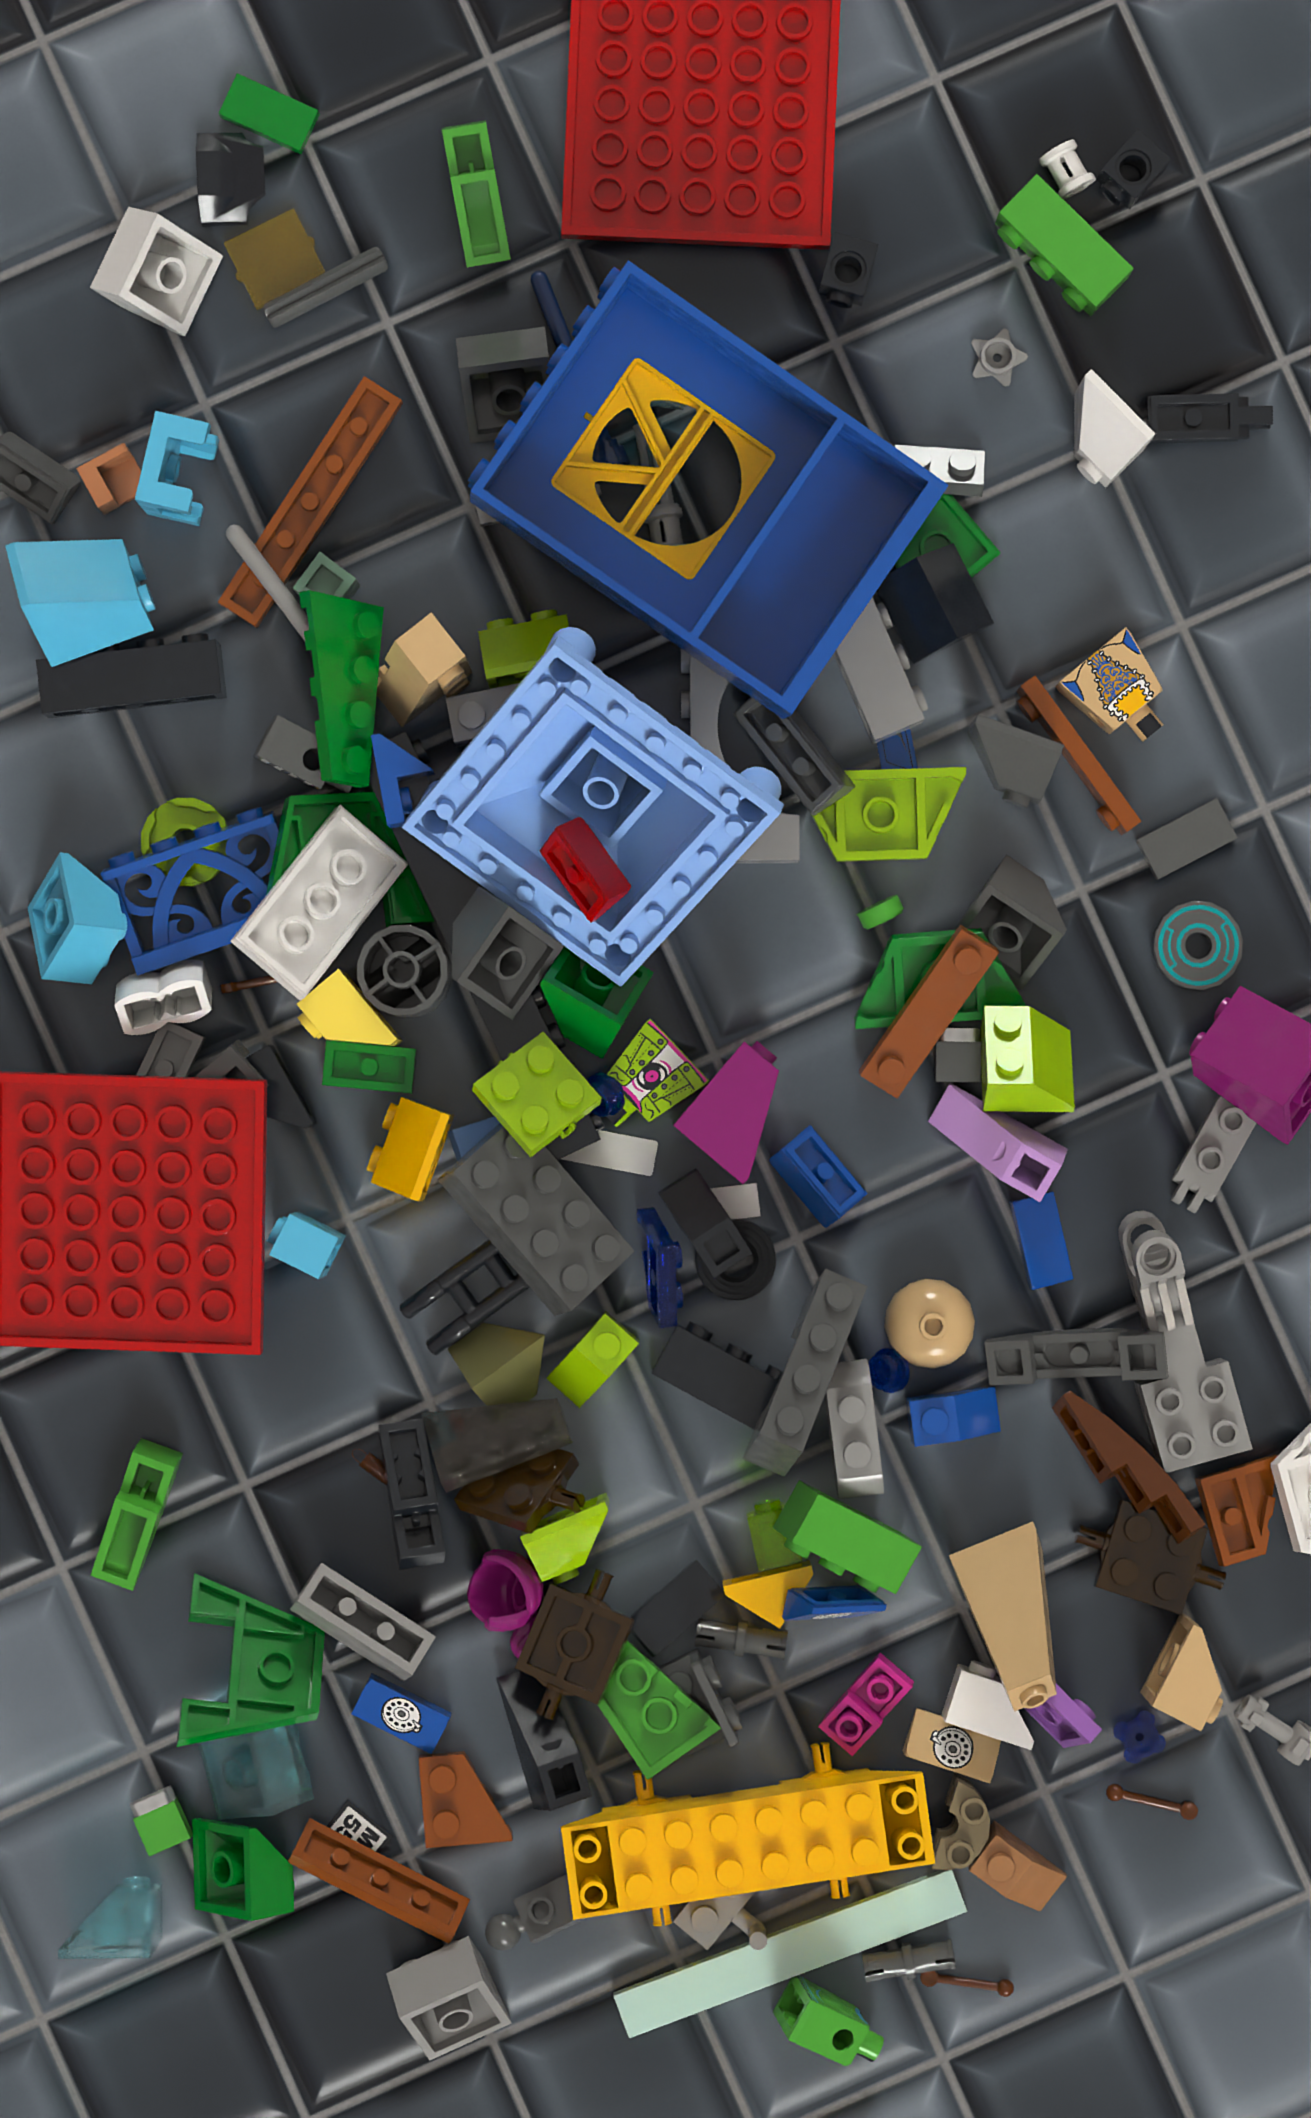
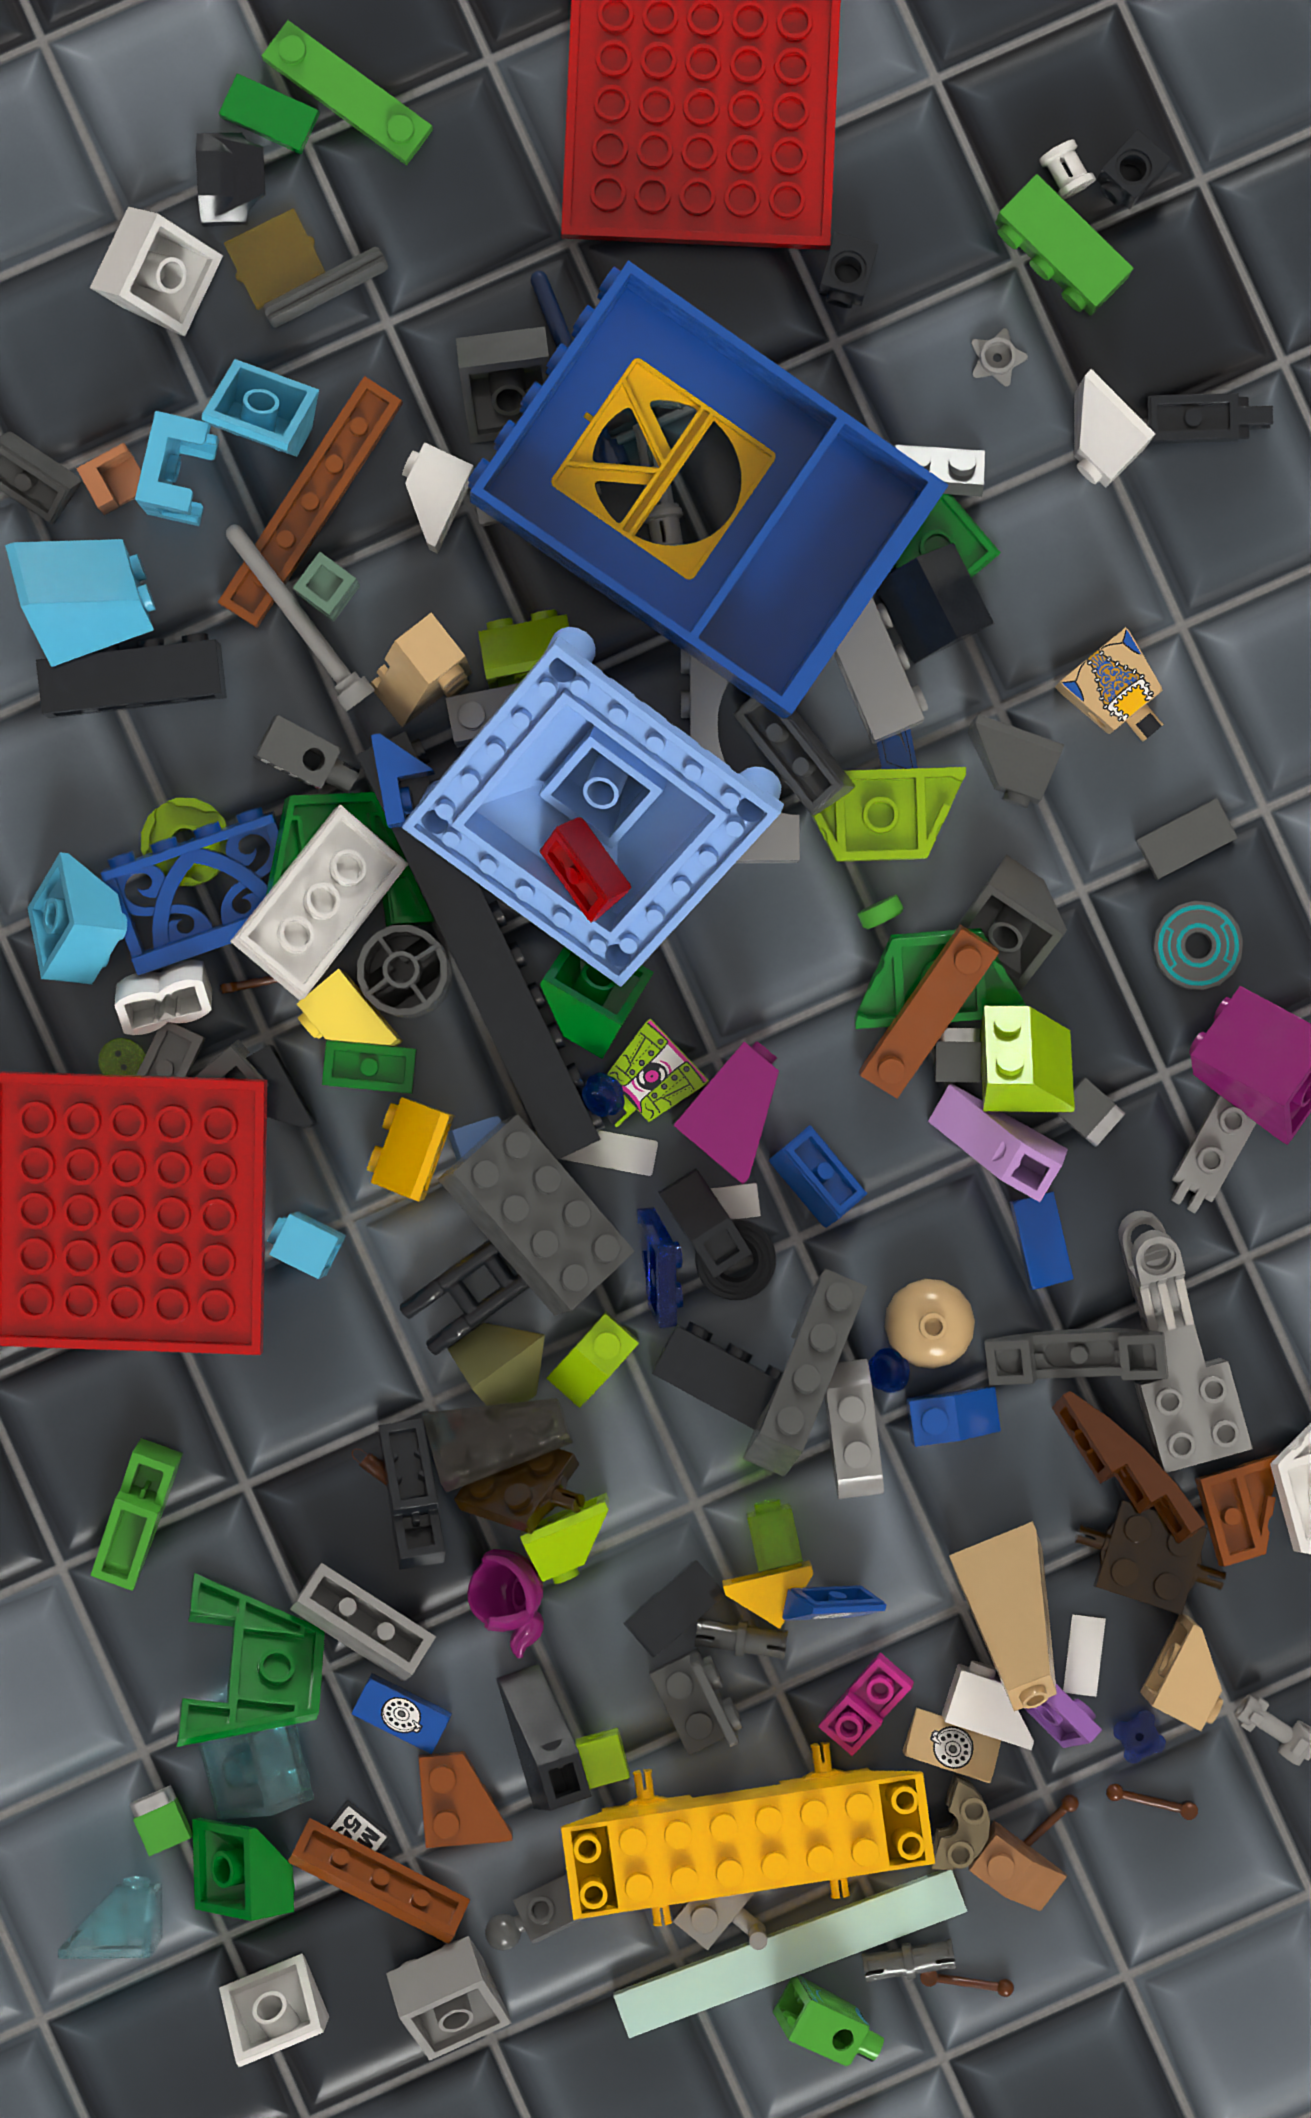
green wing [299,590,384,787] -> none
bright green slope [442,120,511,268] -> none
dark grey slope [451,886,564,1020] -> none
lime plate [472,1032,602,1157] -> none
dark brown plate [515,1568,635,1720] -> none
bright green wing [598,1640,721,1780] -> none
bright green brick [773,1480,922,1594] -> none
dark orange plate [1016,676,1142,835] -> none
none -> clear neon green tile [98,1038,145,1076]
none -> medium azure slope [202,359,319,457]
none -> white slope [219,1953,329,2067]
none -> bright green plate [261,20,433,166]
none -> white slope [402,442,474,554]
none -> lime piece [575,1728,630,1789]
none -> reddish brown hinge [1023,1794,1079,1847]
none -> dark grey piece [1055,1077,1125,1147]
none -> white sticker [1063,1614,1106,1697]

